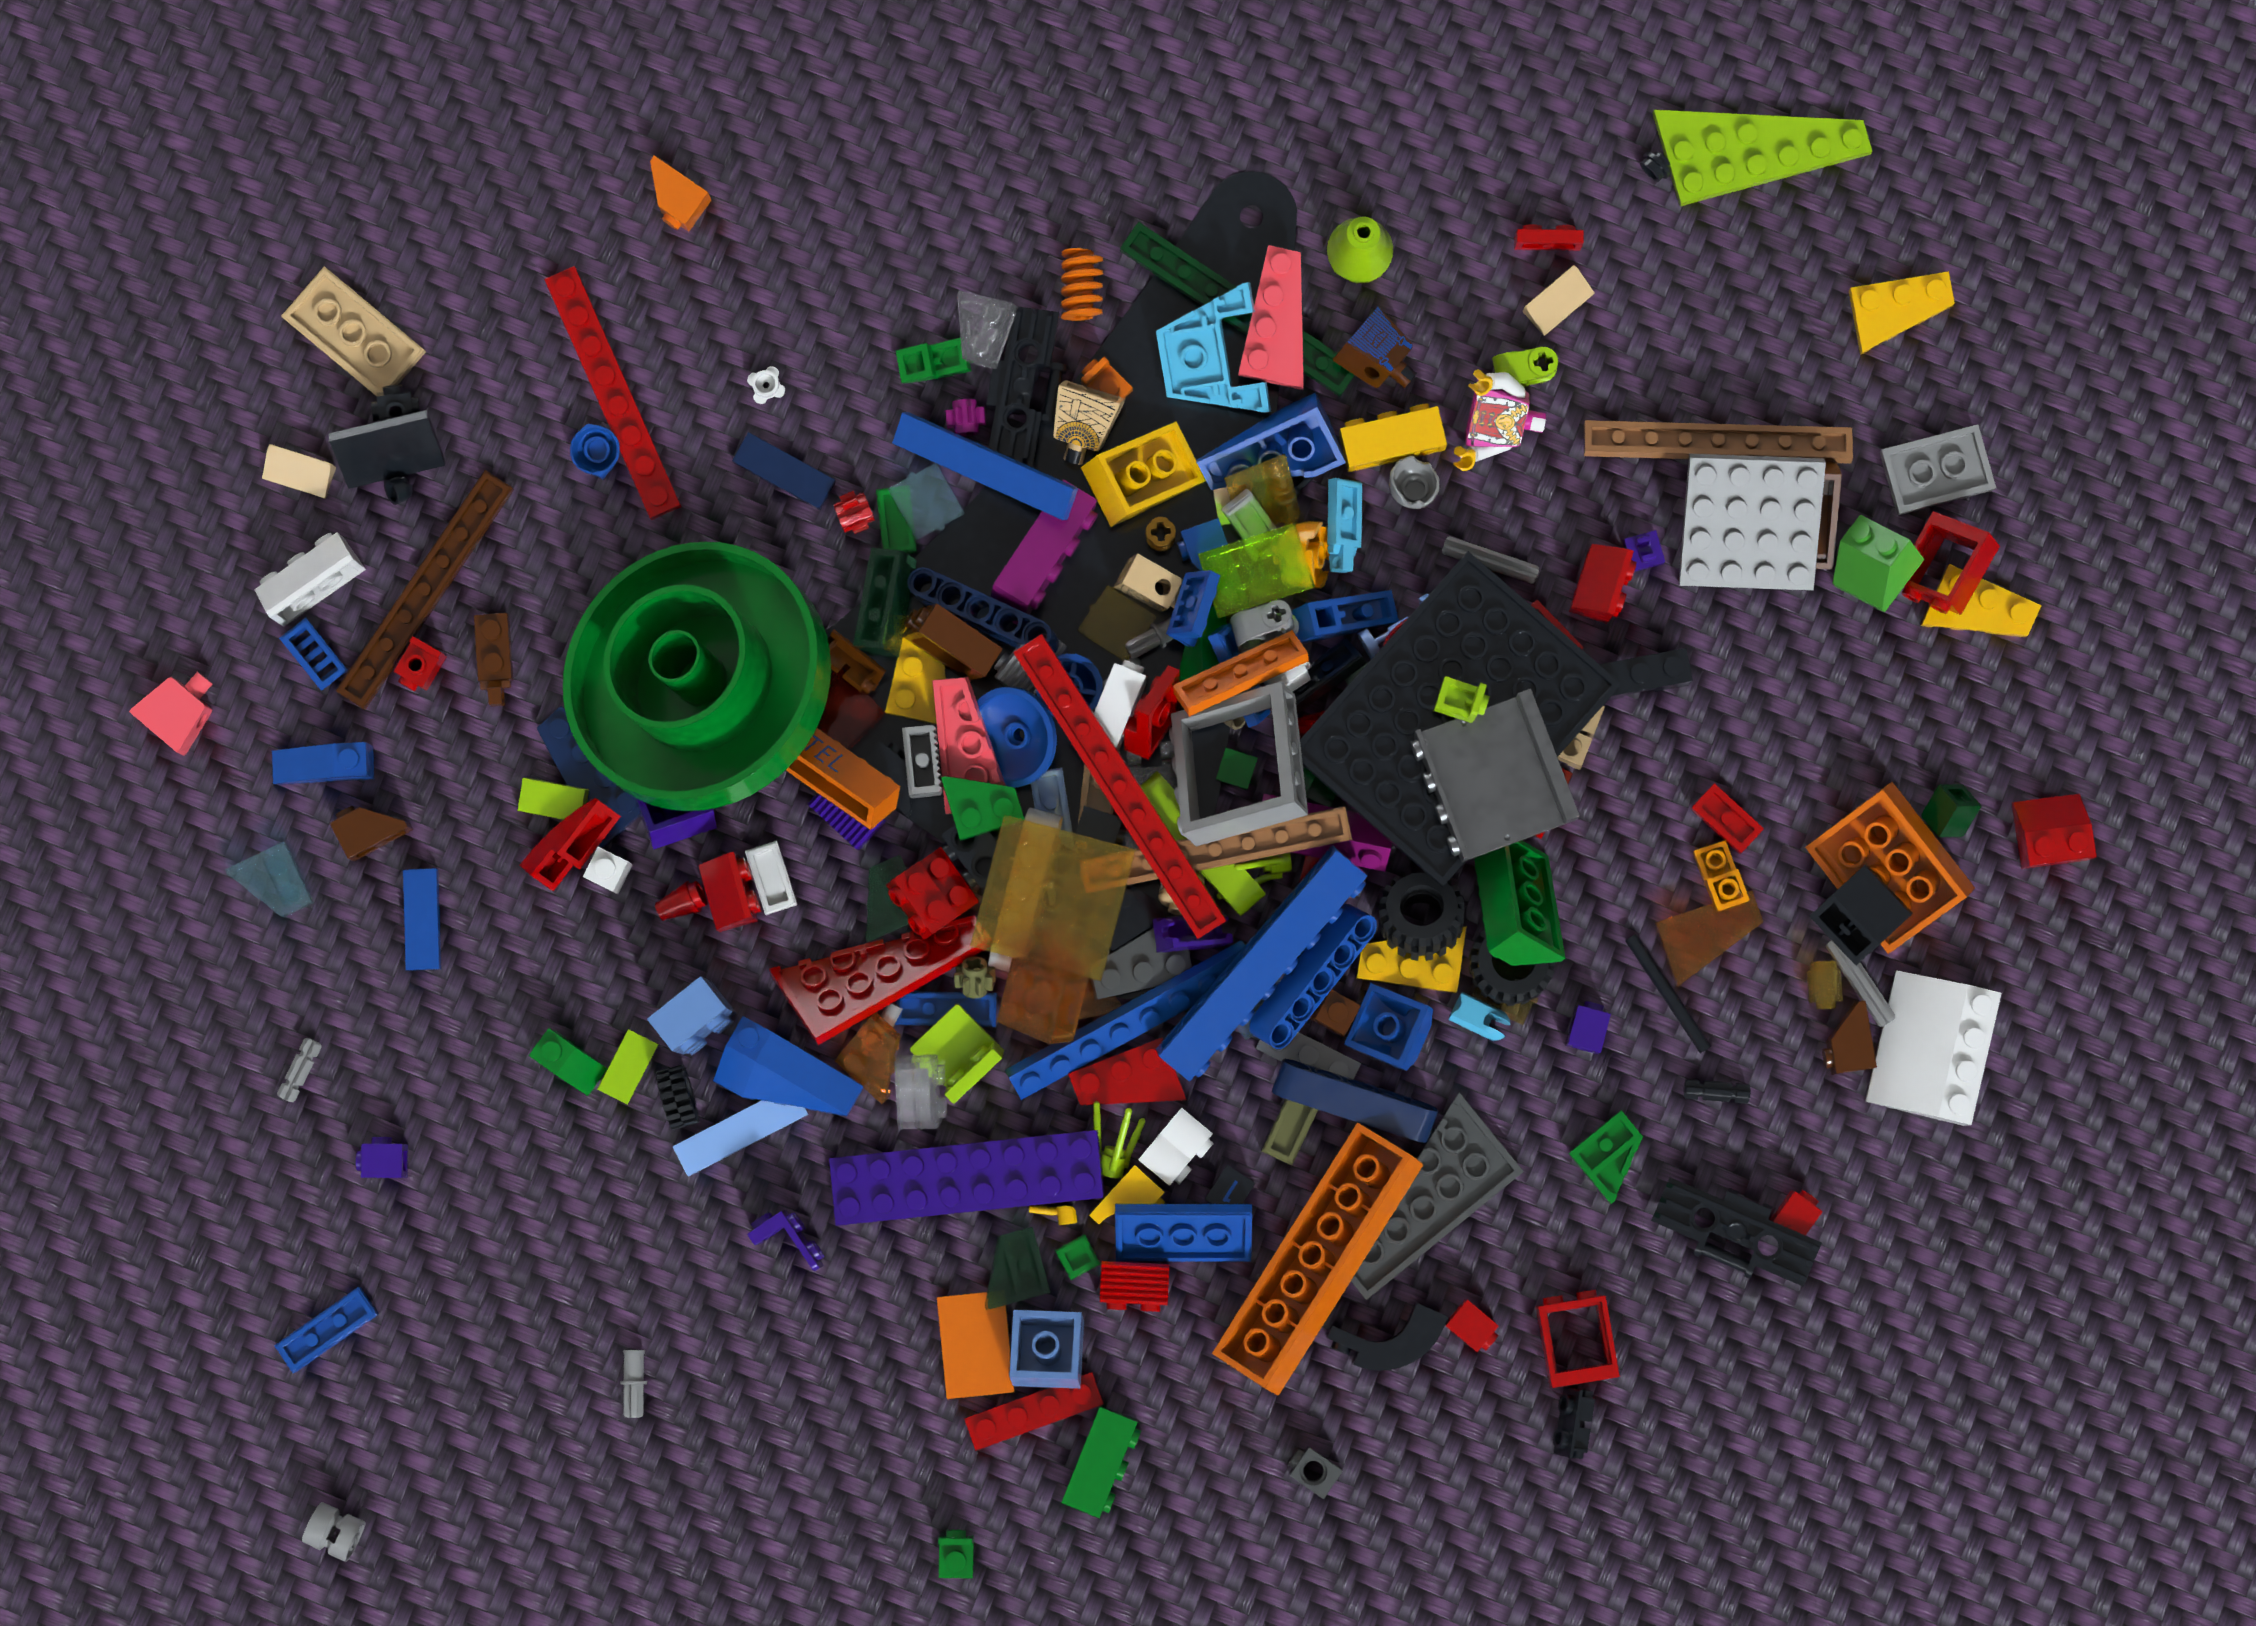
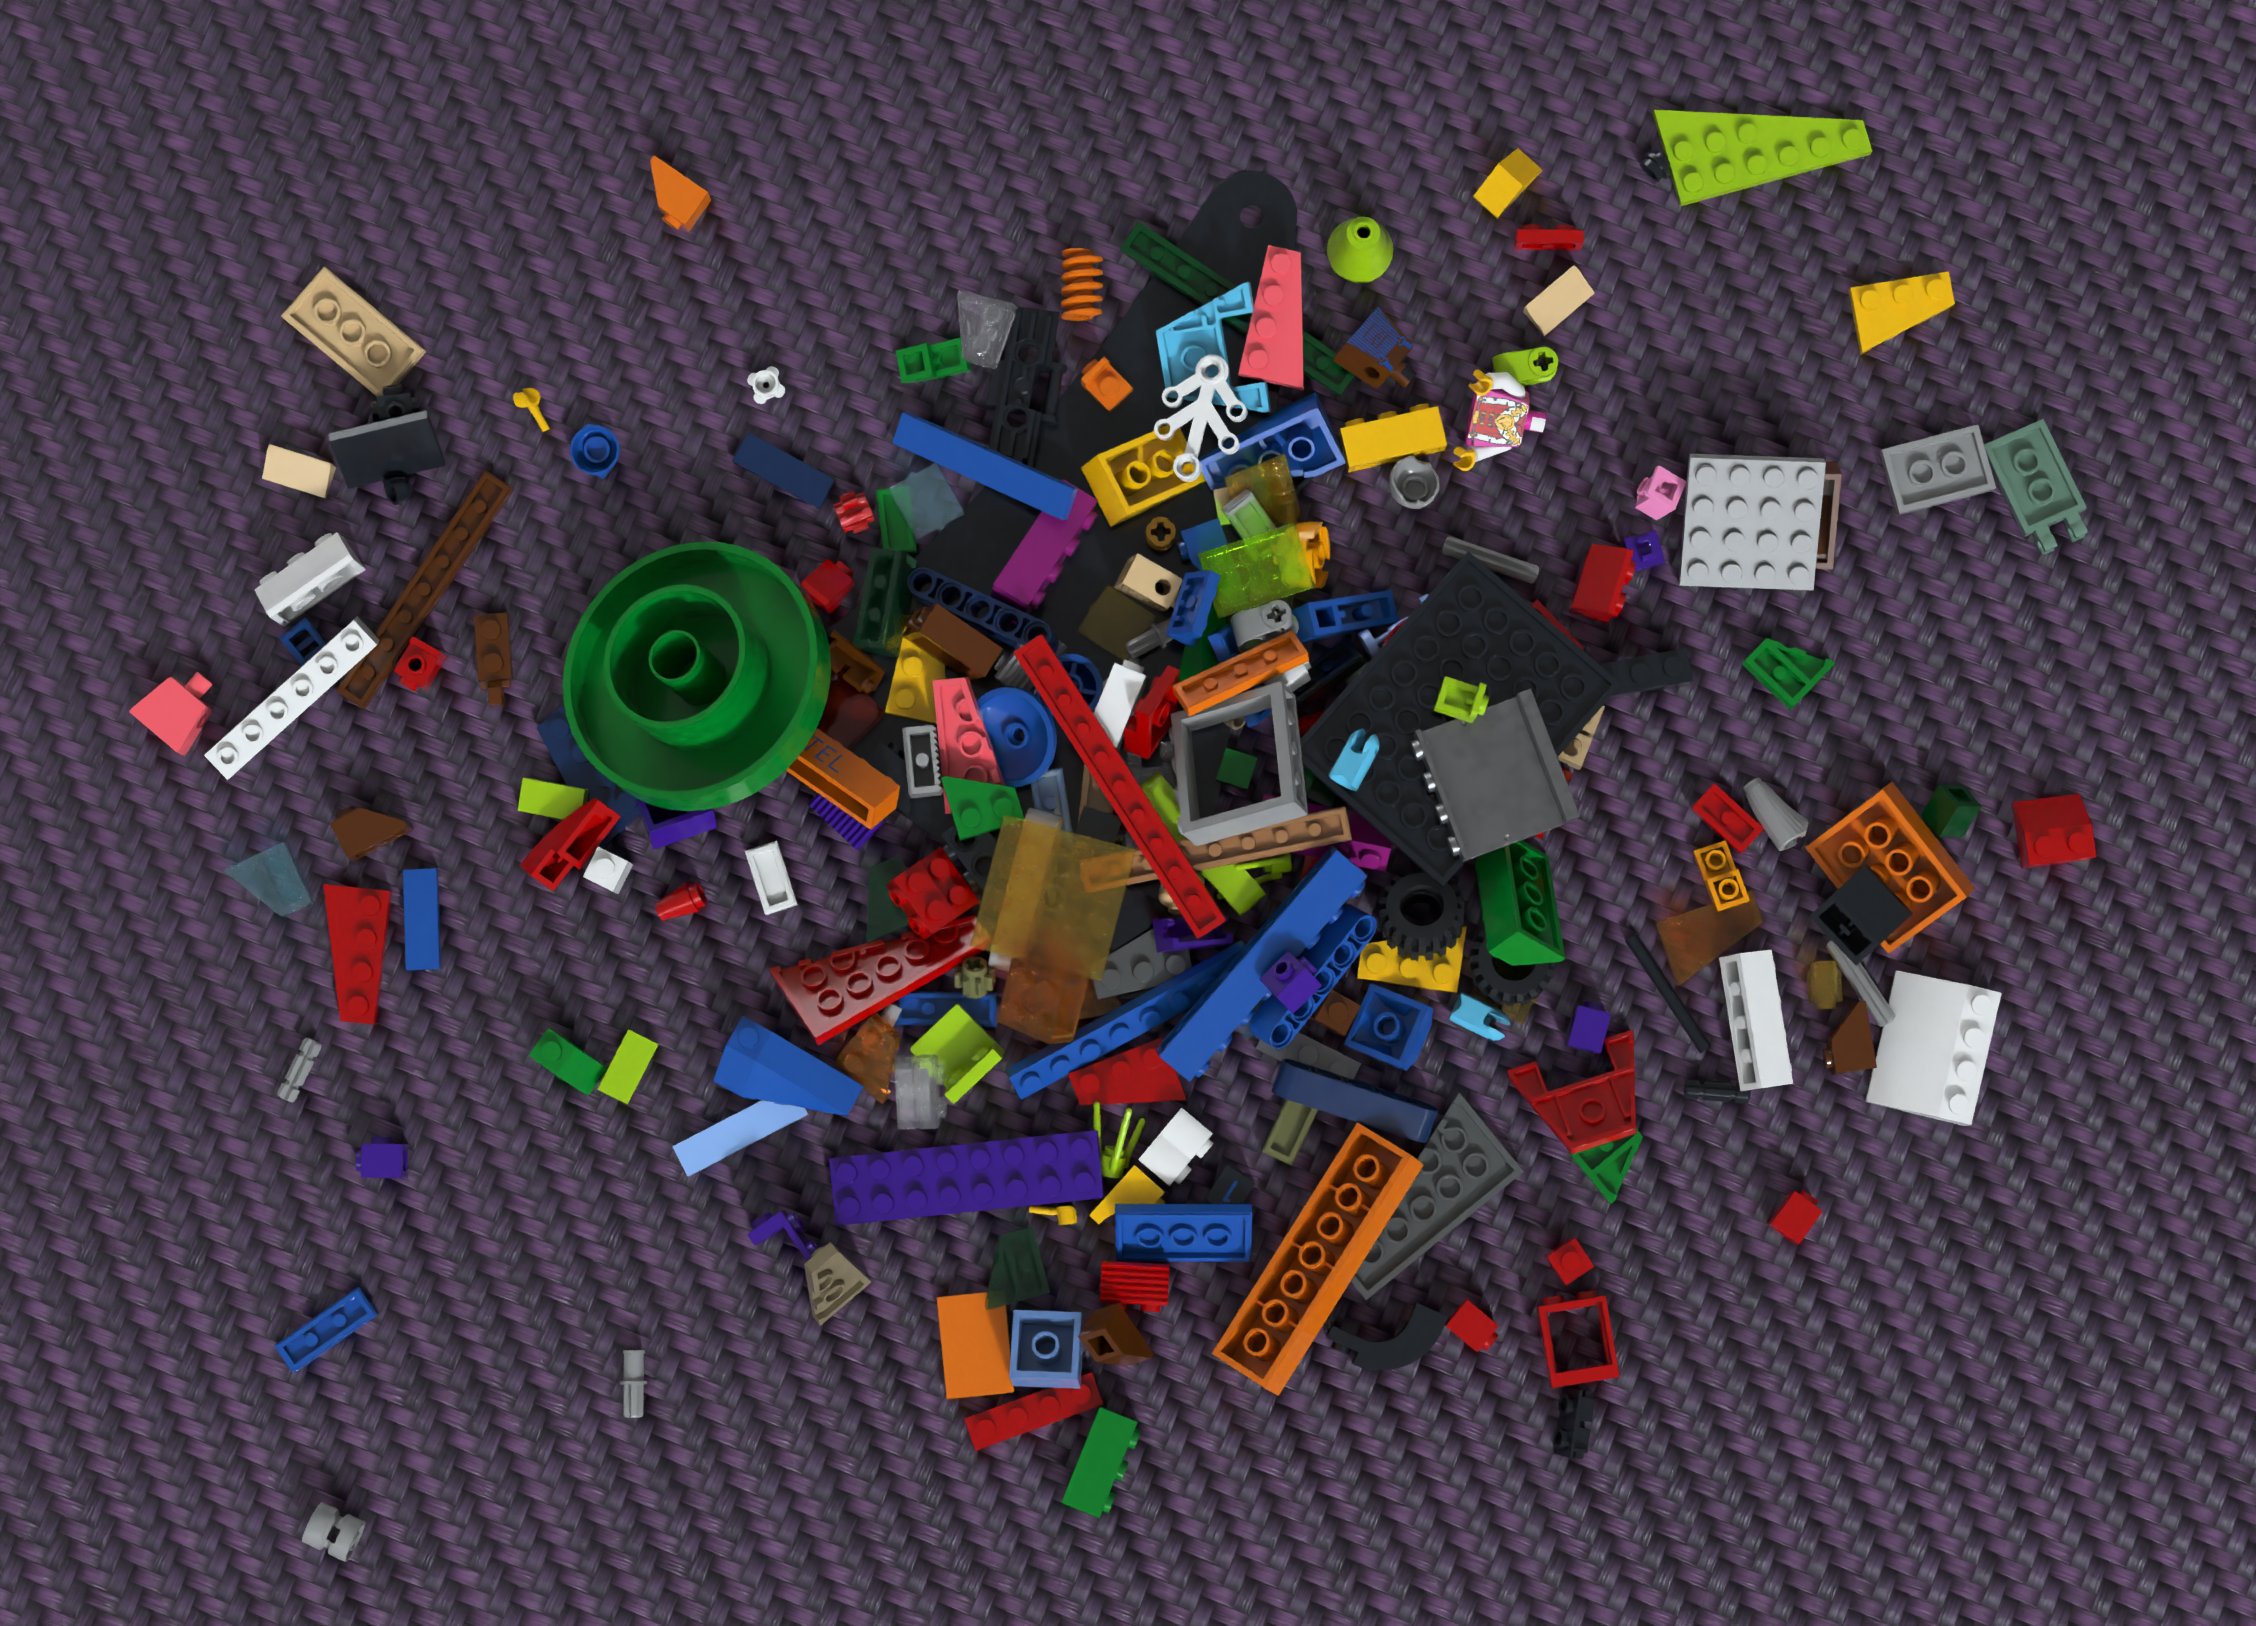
blue slope [272,742,374,785] -> none
red plate [544,266,682,520] -> none
medium blue brick [647,976,736,1055] -> none
black tyre [656,1064,699,1130] -> none
red slope [698,851,762,932] -> none
green bracket [938,1529,974,1578] -> none
magenta gear [945,399,986,437] -> none
tan torso [1053,380,1125,465] -> none
green tile [1055,1234,1101,1280] -> none
dark grey brick [1288,1446,1343,1499] -> none
medium azure hinge [1327,478,1362,573] -> none
medium nougat plate [1584,420,1853,464] -> none
black piece [1651,1177,1822,1287] -> none
bright green slope [1833,515,1924,613] -> none
red window [1901,511,2000,615] -> none
yellow wing [1920,564,2042,637] -> none
none -> white brick [204,616,380,780]
none -> red wing [323,884,392,1025]
none -> yellow hand [513,388,550,432]
none -> red slope [800,559,856,616]
none -> dark tan wing [804,1242,871,1326]
none -> reddish brown slope [1078,1303,1154,1366]
none -> white plant [1154,354,1248,482]
none -> dark purple brick [1259,951,1322,1014]
none -> medium azure piece [1328,729,1379,791]
none -> yellow slope [1473,148,1542,219]
none -> red wing [1507,1030,1636,1155]
none -> red brick [1544,1238,1595,1285]
none -> bright pink brick [1635,465,1687,520]
none -> white brick [1719,949,1793,1091]
none -> green wing [1742,638,1835,710]
none -> light grey piece [1743,778,1809,851]
none -> sand green tile [1984,419,2088,556]

